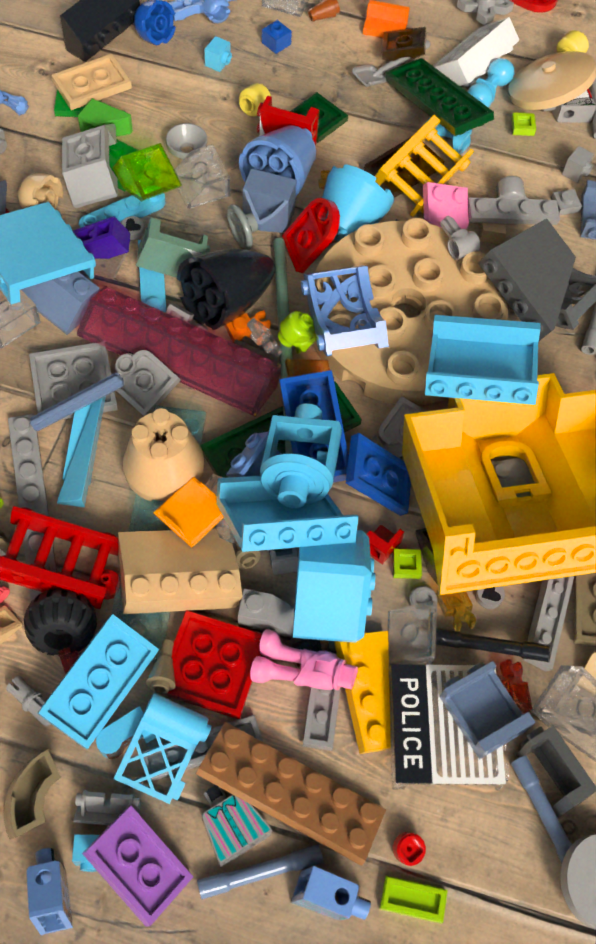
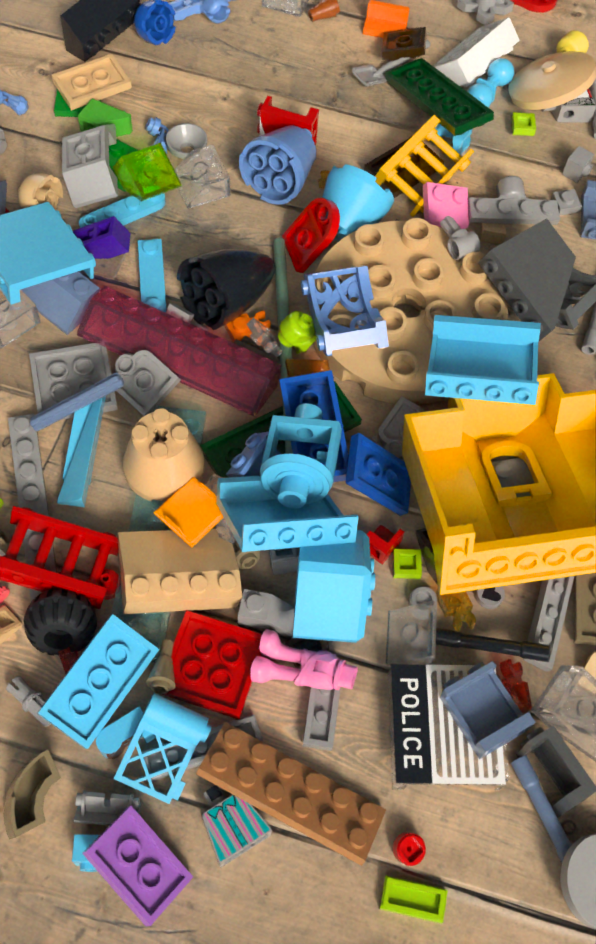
medium blue torso [27,848,73,935] -> none
light grey tile [121,216,145,240] -> none
sand green panel [136,218,210,278] -> none
sand blue piece [197,844,323,900] -> none
medium azure plate [205,36,232,72] -> none
sand blue piece [227,168,297,250] -> none
light yellow head [239,83,271,116] -> none
blue plate [262,20,292,54] -> none
dark green tile [290,92,348,143] -> none
medium blue torso [291,866,371,920] -> none
yellow wing [334,631,391,754] -> none
none -> medium blue piece [145,117,169,157]

